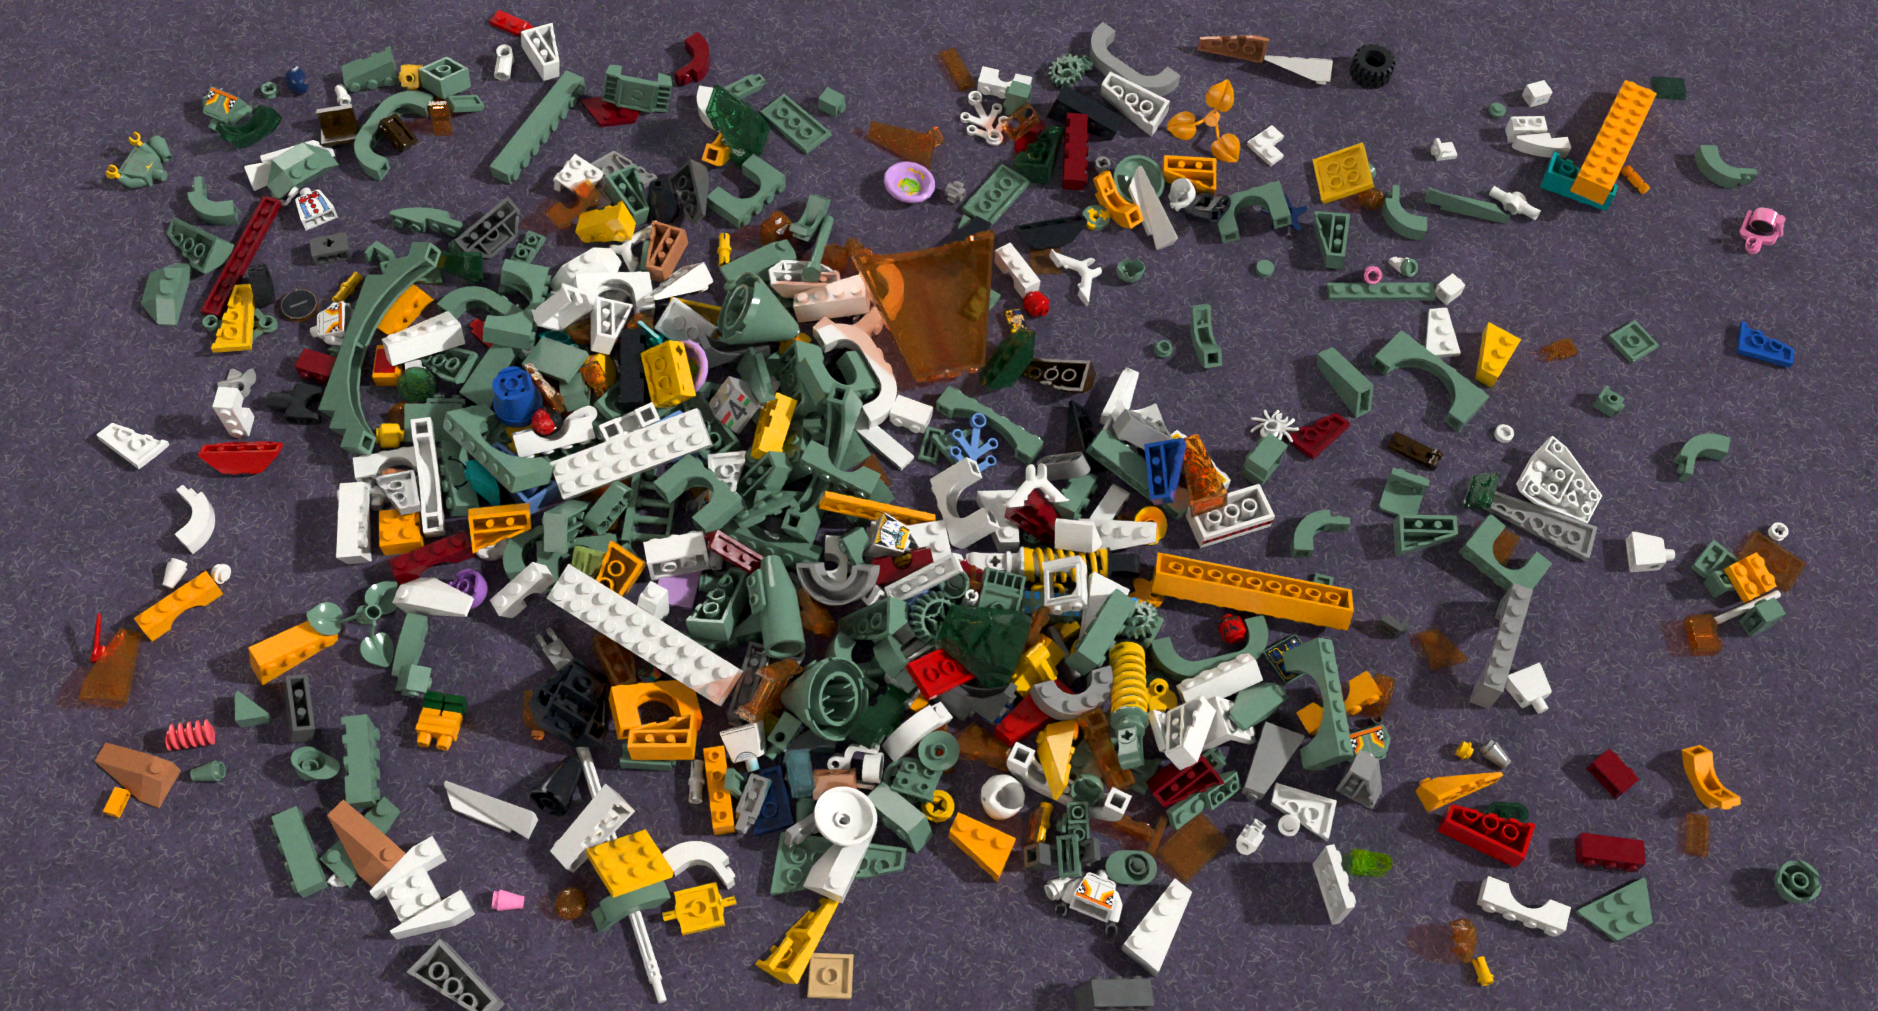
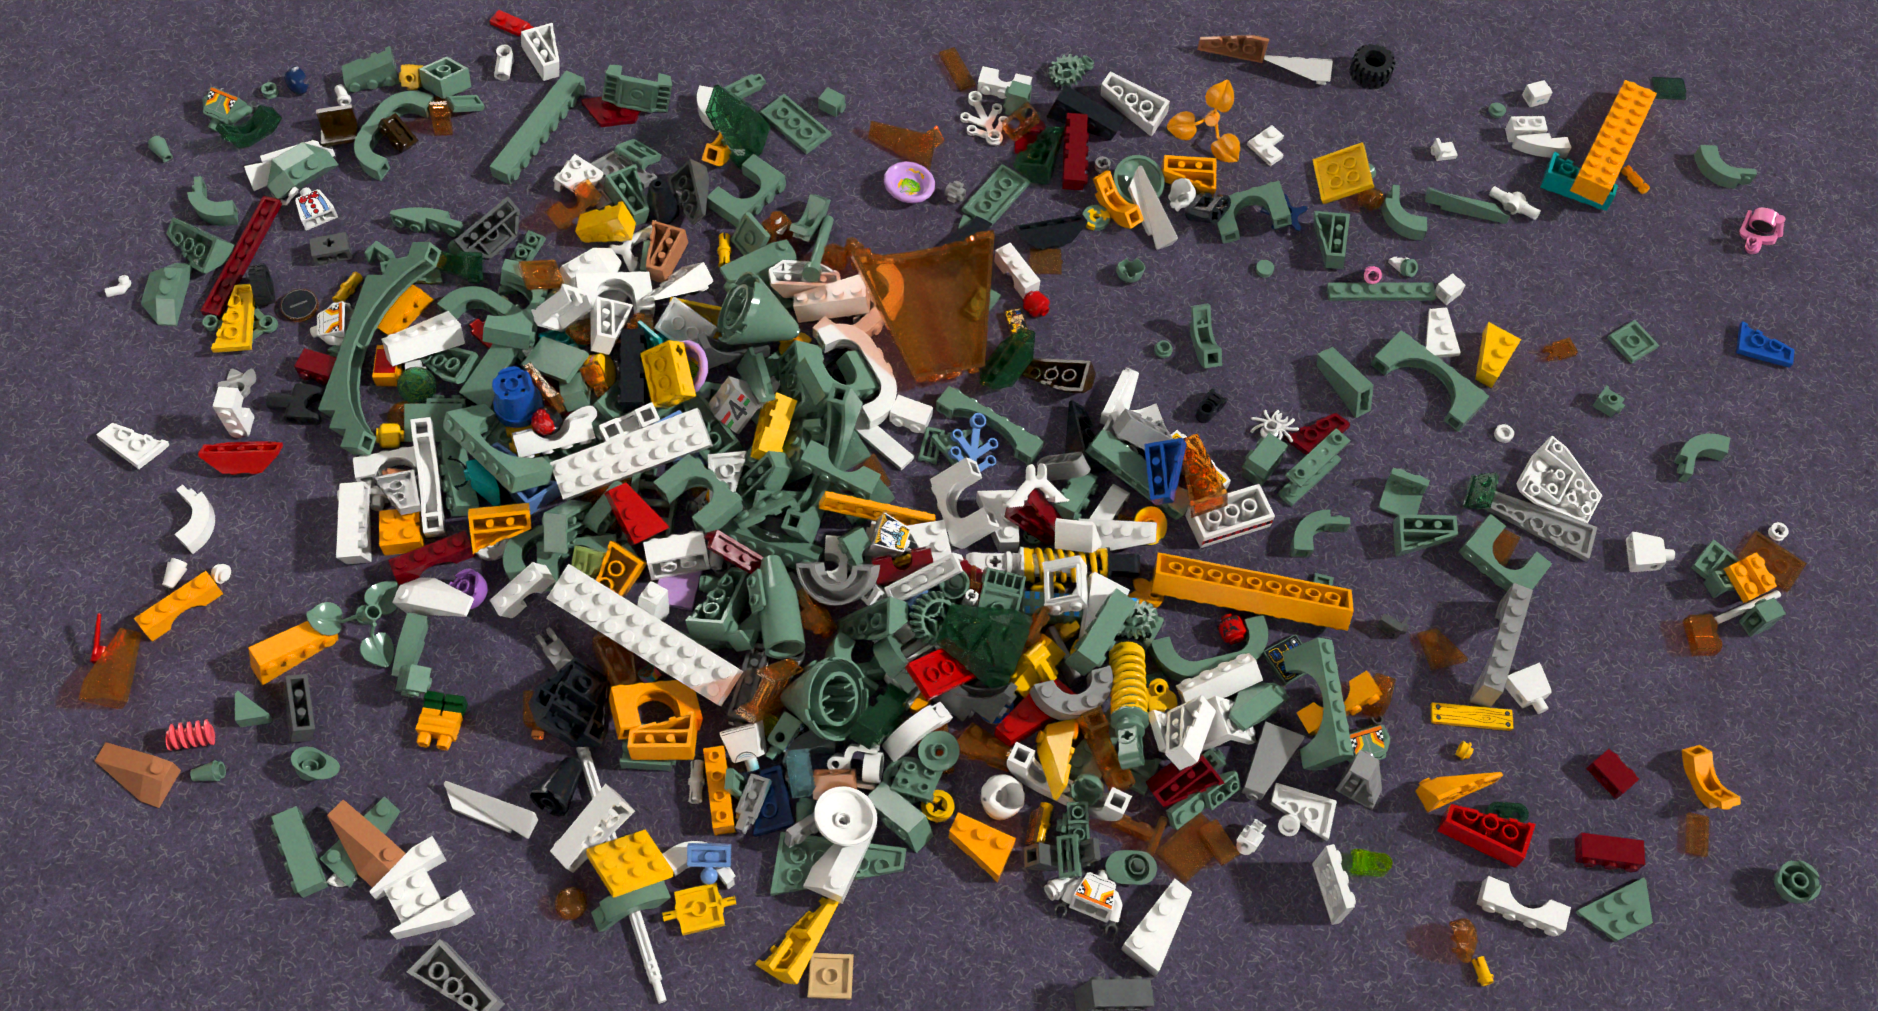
light orange piece [103,787,131,818] -> none
sand green torso [105,132,168,189] -> none
sand green wedge [341,714,380,810] -> none
bright pink cone [492,889,525,911] -> none
dark red arch [675,32,710,87] -> none
white piece [1049,249,1102,306] -> none
light grey arch [1089,22,1181,96] -> none
dark brown plate [1387,431,1443,470] -> none
light grey cone [1480,739,1511,769] -> none
none -> white arm [105,275,131,297]
none -> clear orange tile [518,260,564,290]
none -> red wedge [604,482,670,546]
none -> sand green plate [614,139,661,170]
none -> medium blue plate [687,843,731,885]
none -> sand green panel [724,621,759,652]
none -> sand green plate [731,212,771,256]
none -> black piece [1195,388,1228,423]
none -> clear orange tile [1198,819,1240,866]
none -> sand green fence [1277,429,1351,507]
none -> yellow tile [1430,702,1513,731]

